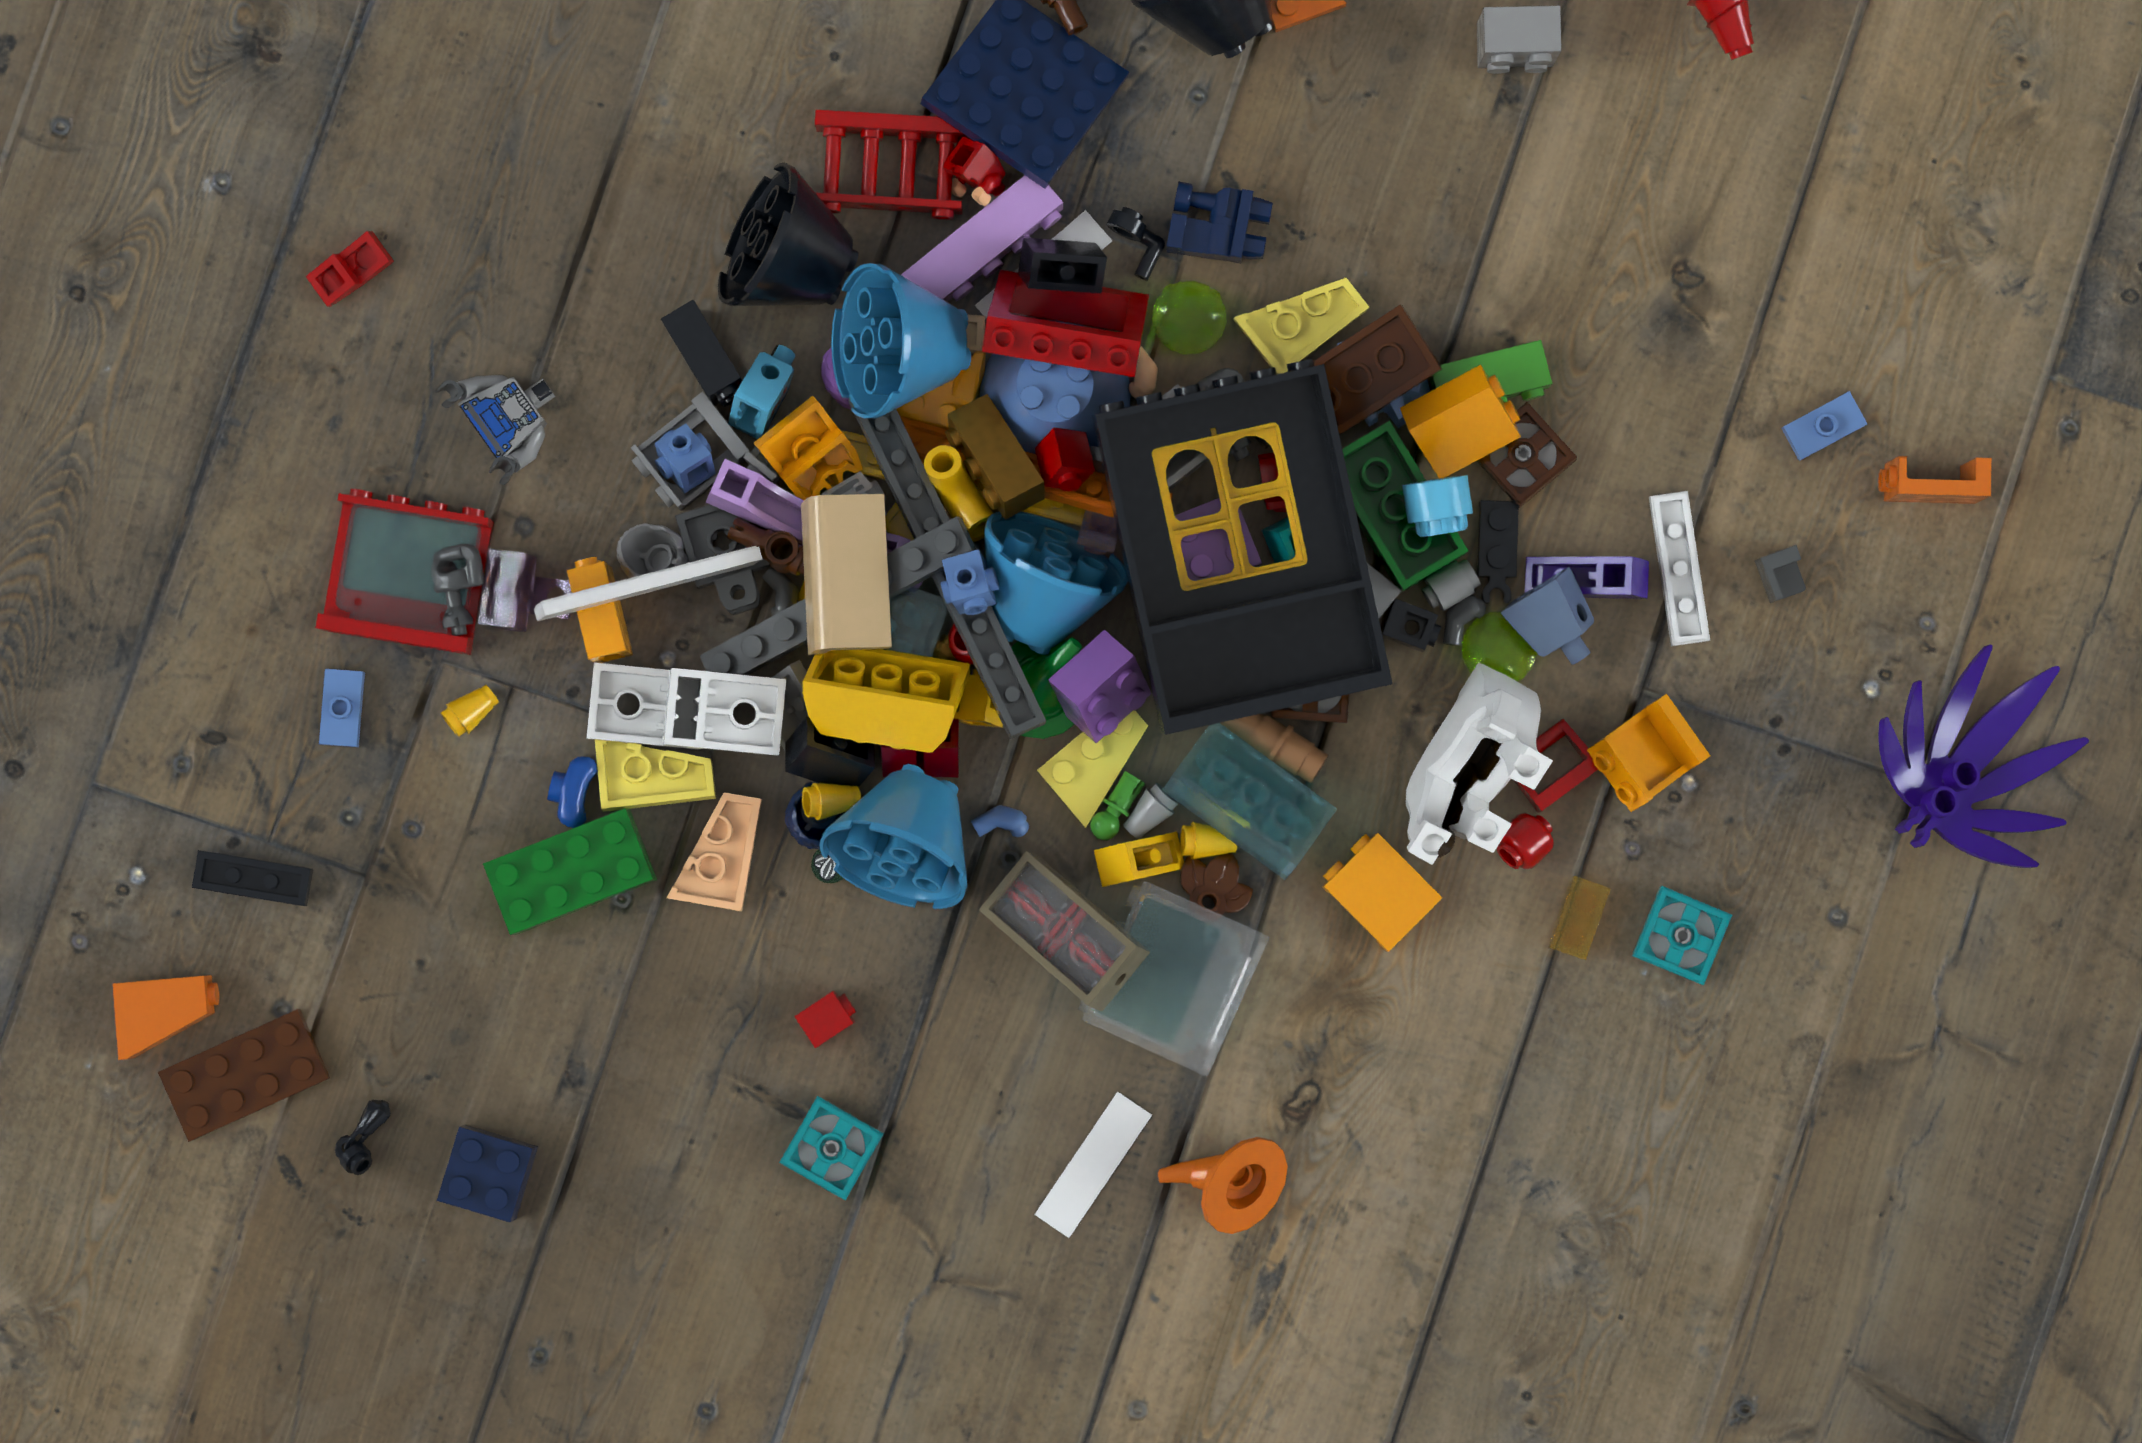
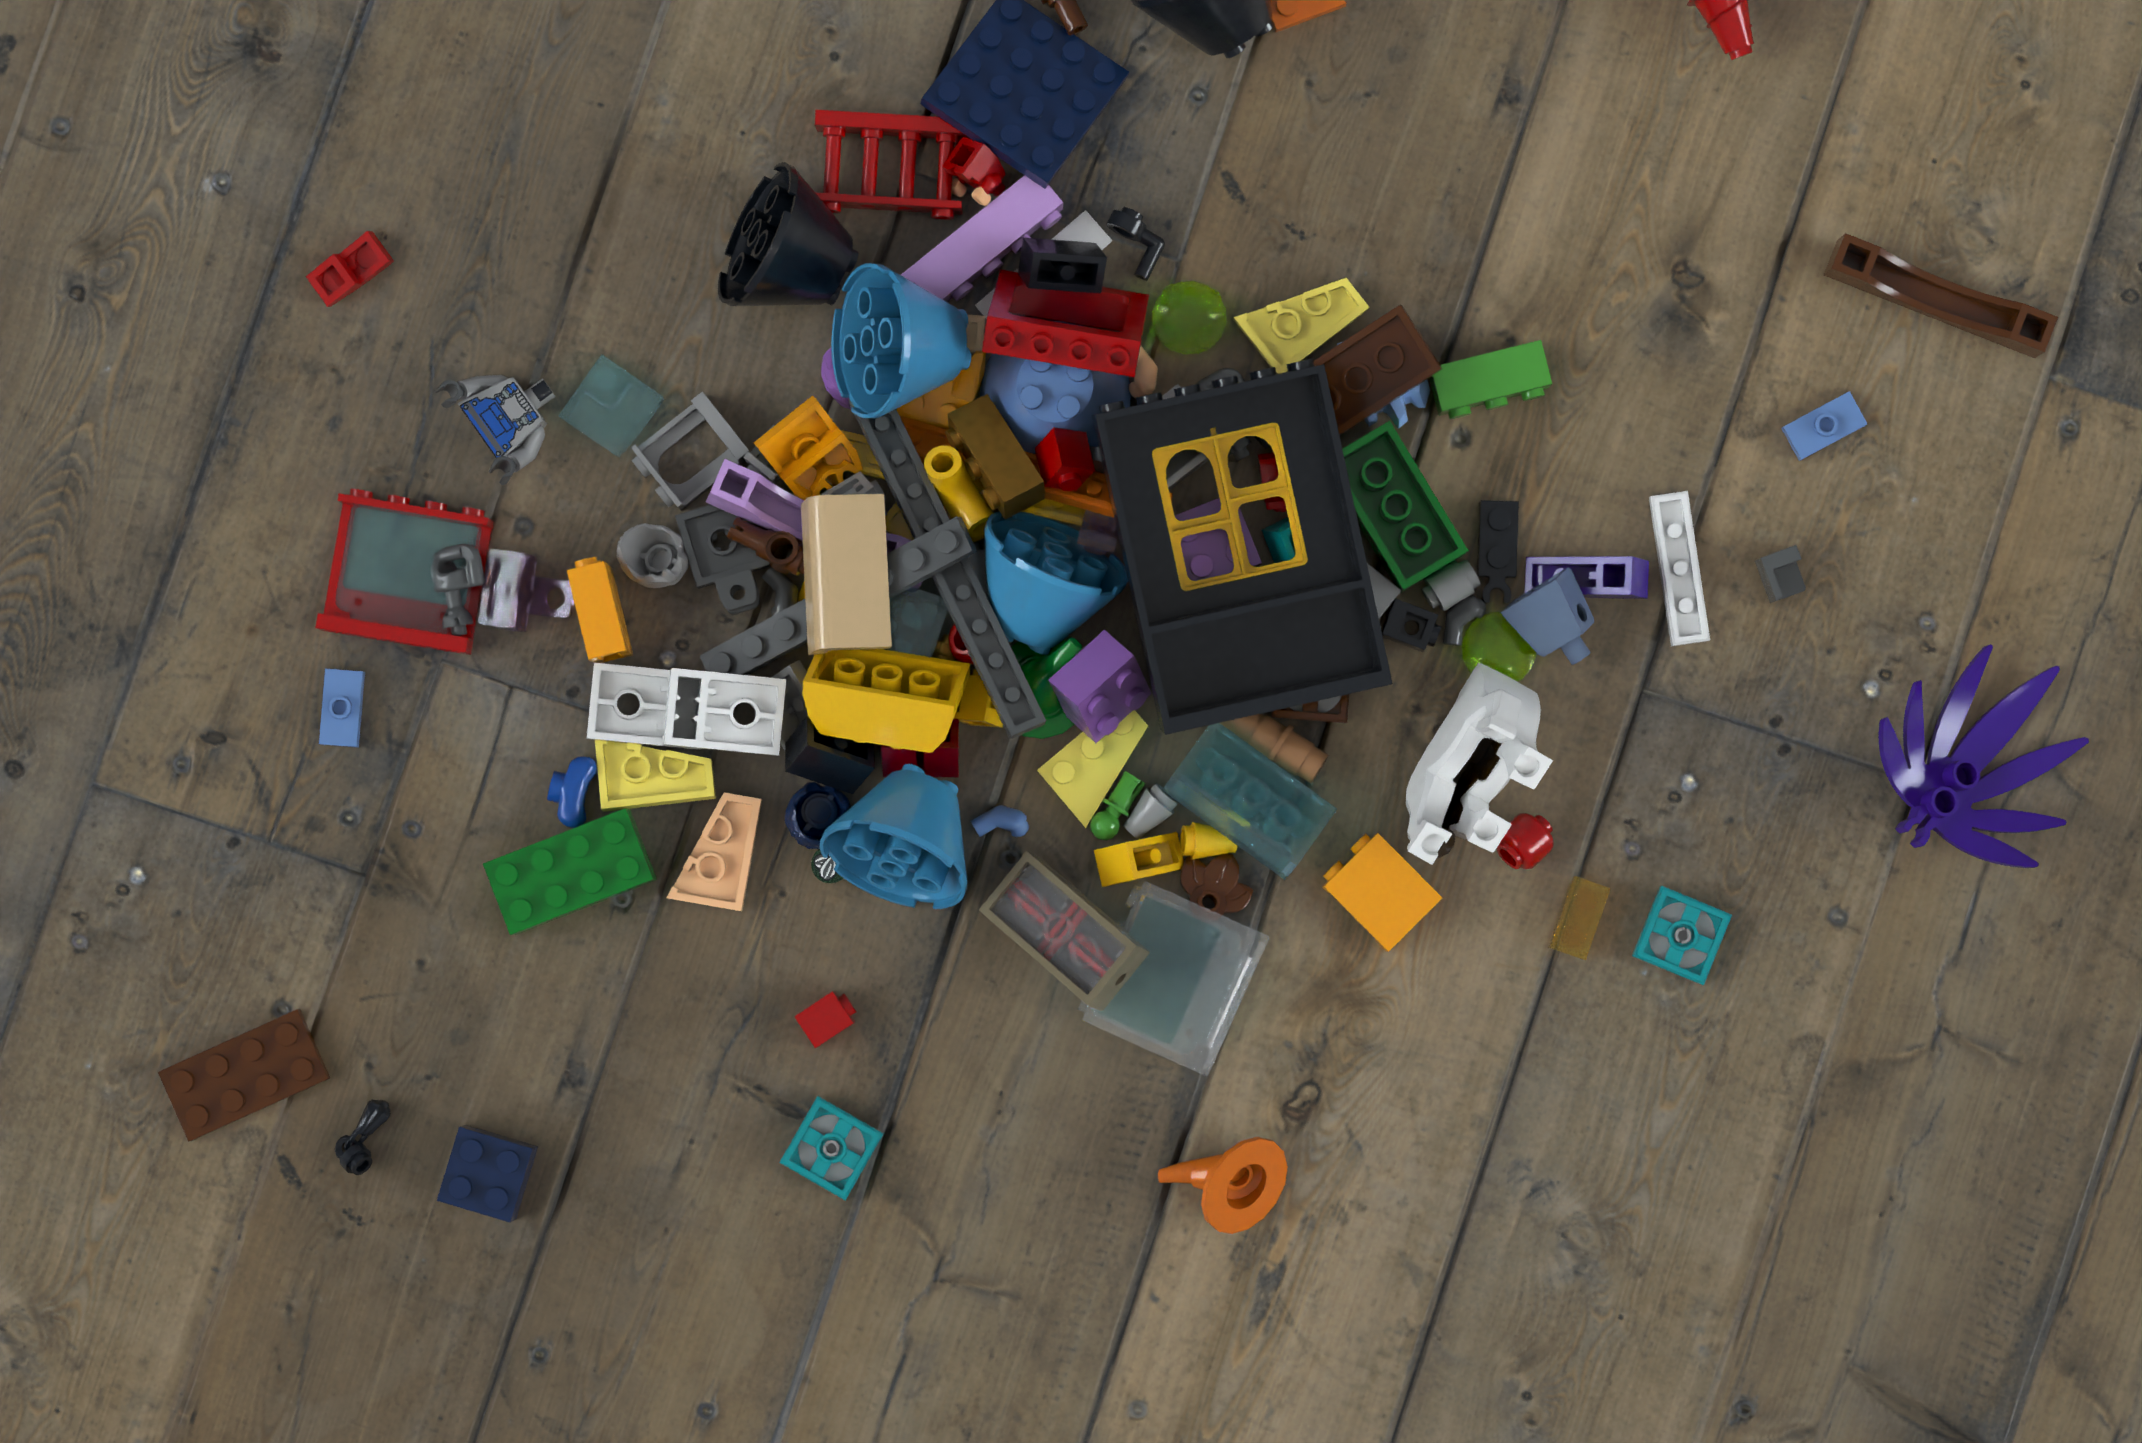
orange slope [113,975,219,1060] -> none
black plate [192,850,313,906] -> none
yellow cone [440,684,499,737] -> none
white tile [534,546,762,621] -> none
medium blue brick [655,423,716,494] -> none
black window [661,300,742,407] -> none
medium azure torso [728,345,795,439] -> none
yellow cone [802,782,861,821] -> none
medium blue brick [941,549,999,615] -> none
white sticker [1034,1092,1152,1238] -> none
dark blue hips [1166,181,1273,264] -> none
light orange brick [1400,364,1521,479] -> none
medium azure piece [1402,475,1473,537] -> none
light grey brick [1477,6,1561,74] -> none
reddish brown piece [1477,402,1577,508] -> none
red tile [1514,719,1598,812] -> none
light orange panel [1587,694,1710,812] -> none
orange panel [1878,456,1992,504] -> none
none -> clear light blue plate [558,354,665,458]
none -> reddish brown arch [1824,233,2058,358]

